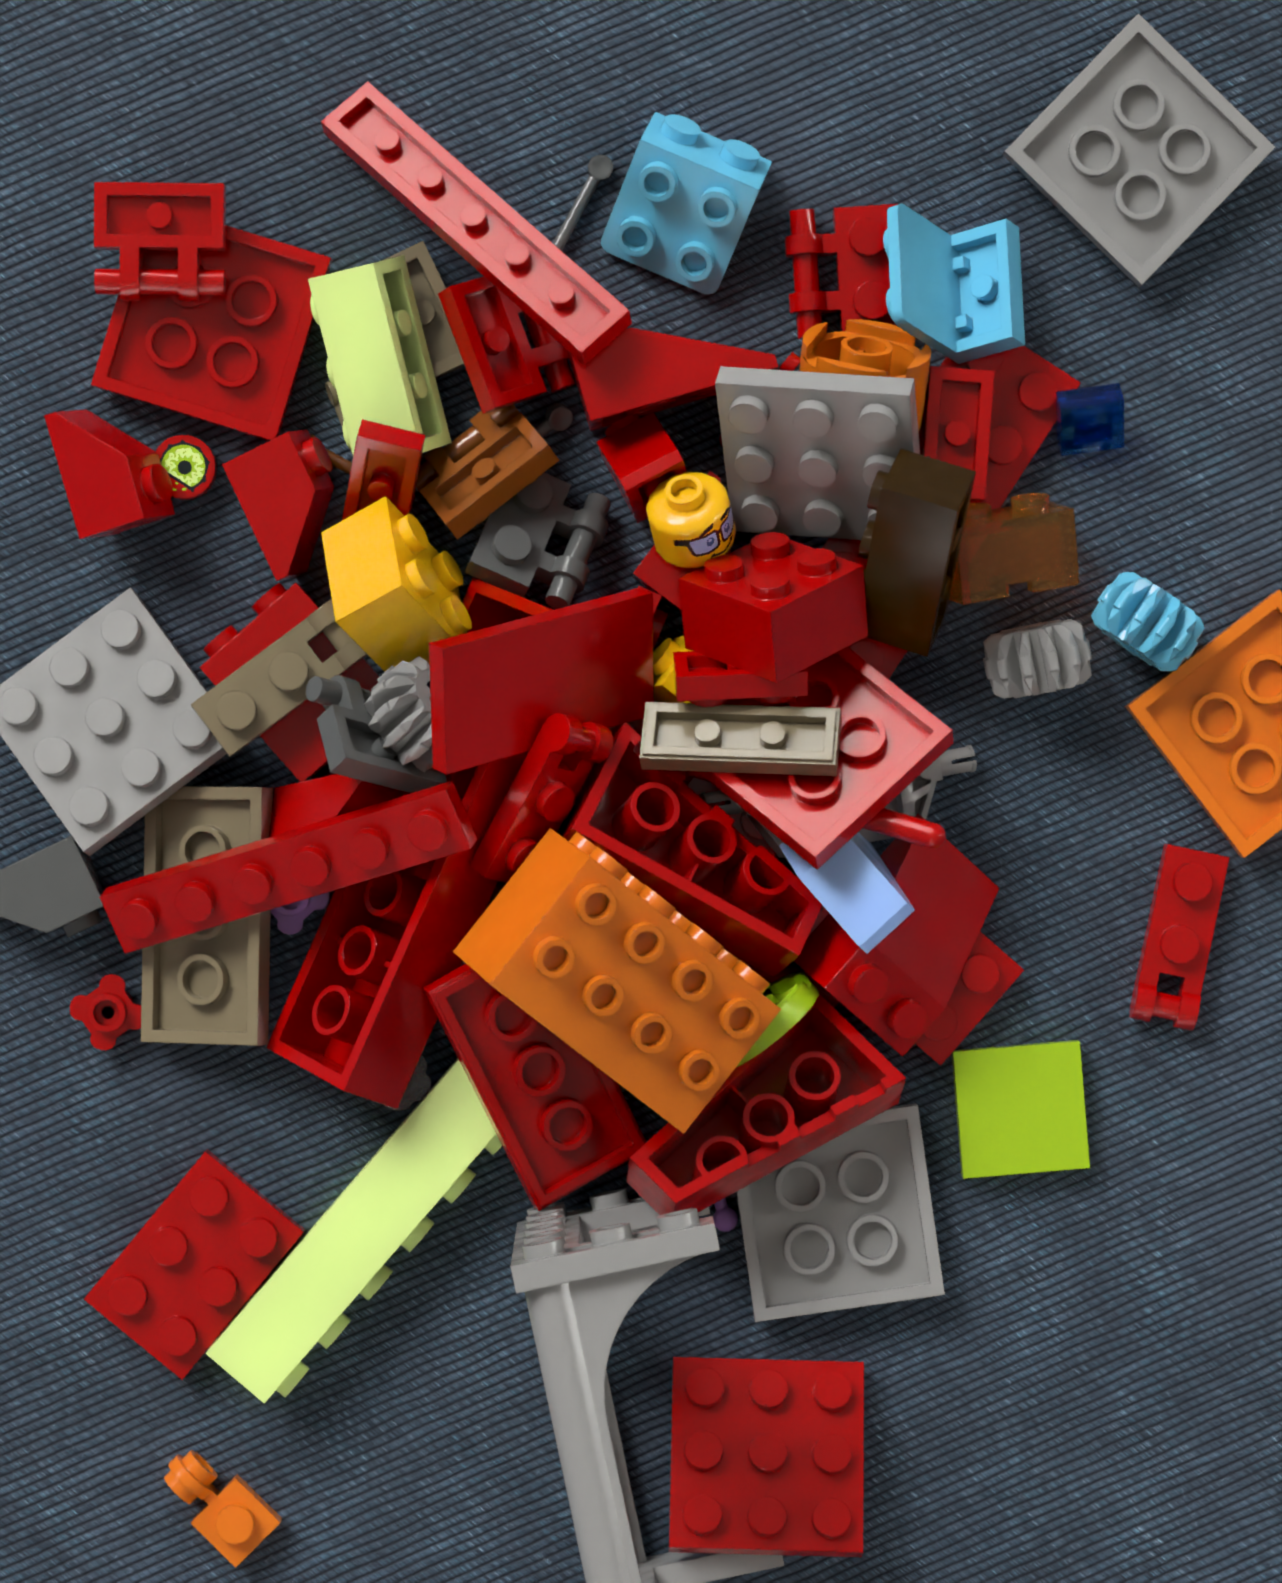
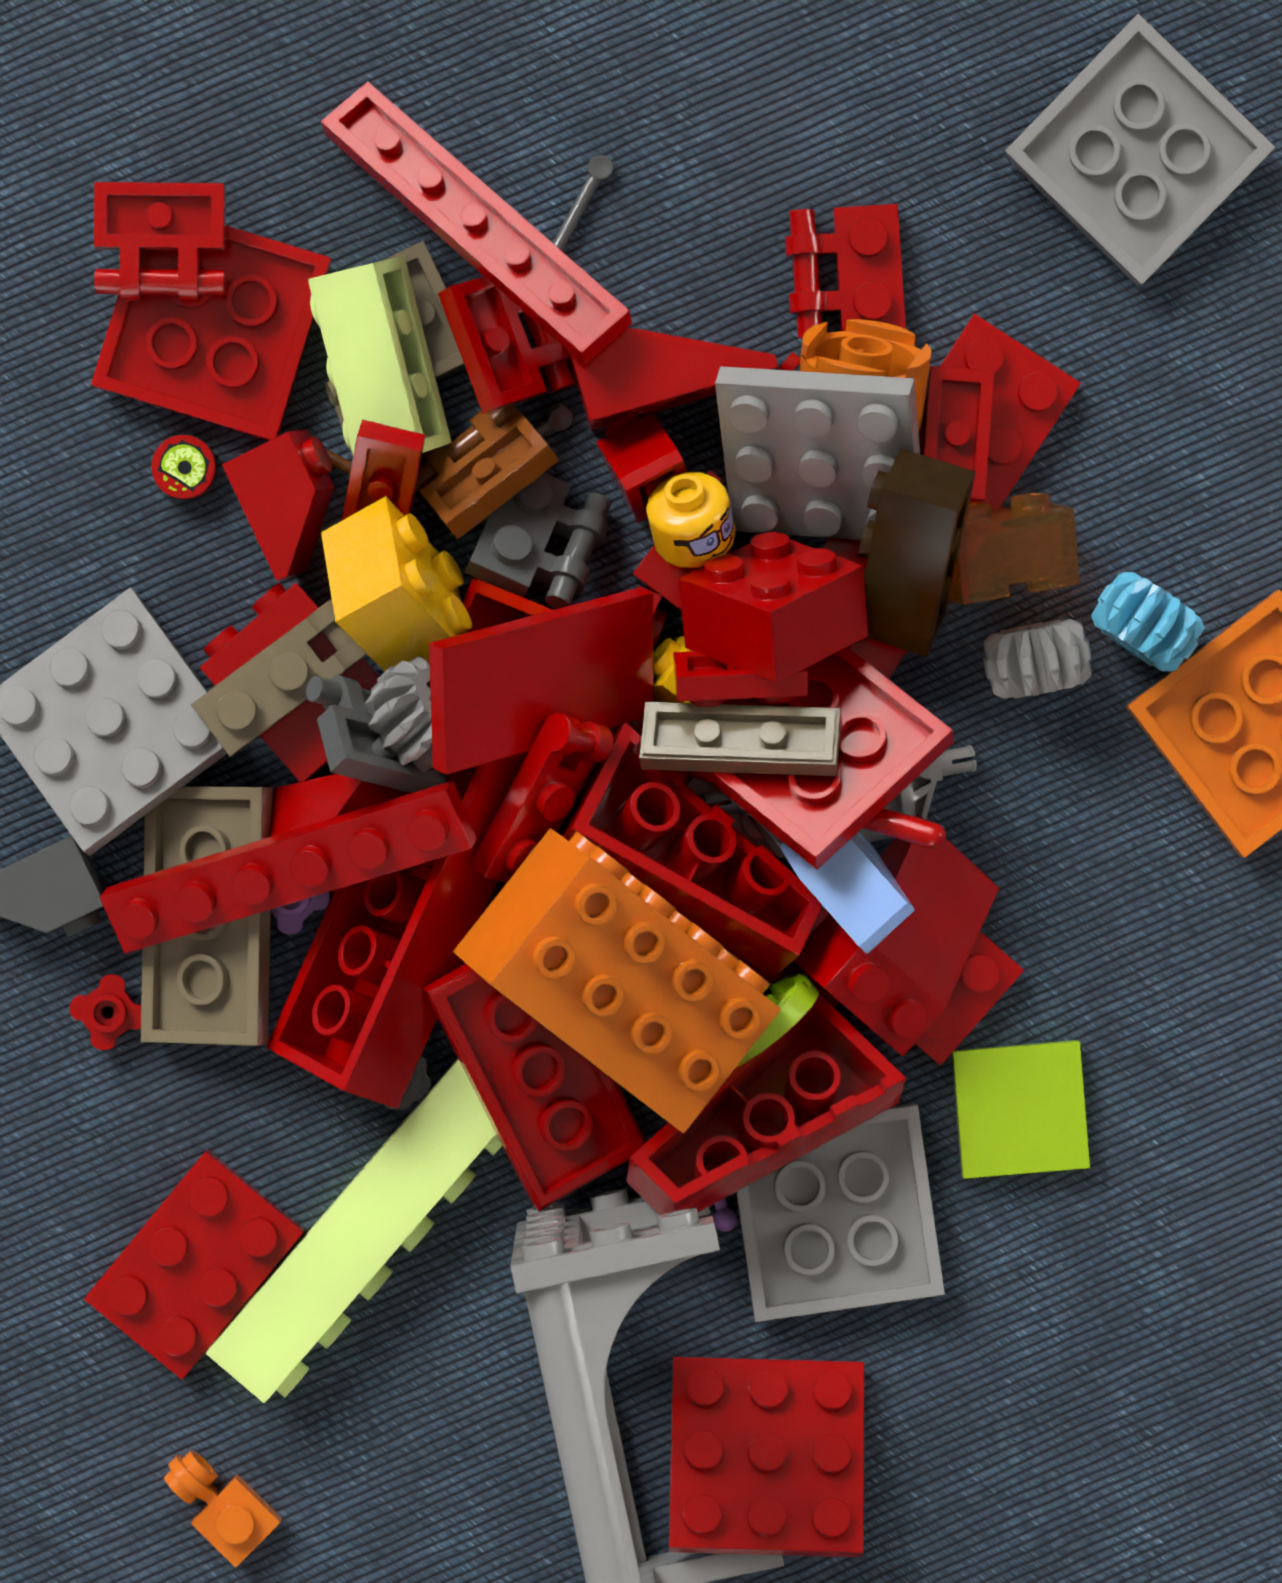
red slope [44,409,175,539] -> none
medium azure bracket [601,112,772,294] -> none
medium azure bracket [883,203,1025,364] -> none
clear blue plate [1056,383,1124,456] -> none
red plate [1129,844,1230,1031] -> none

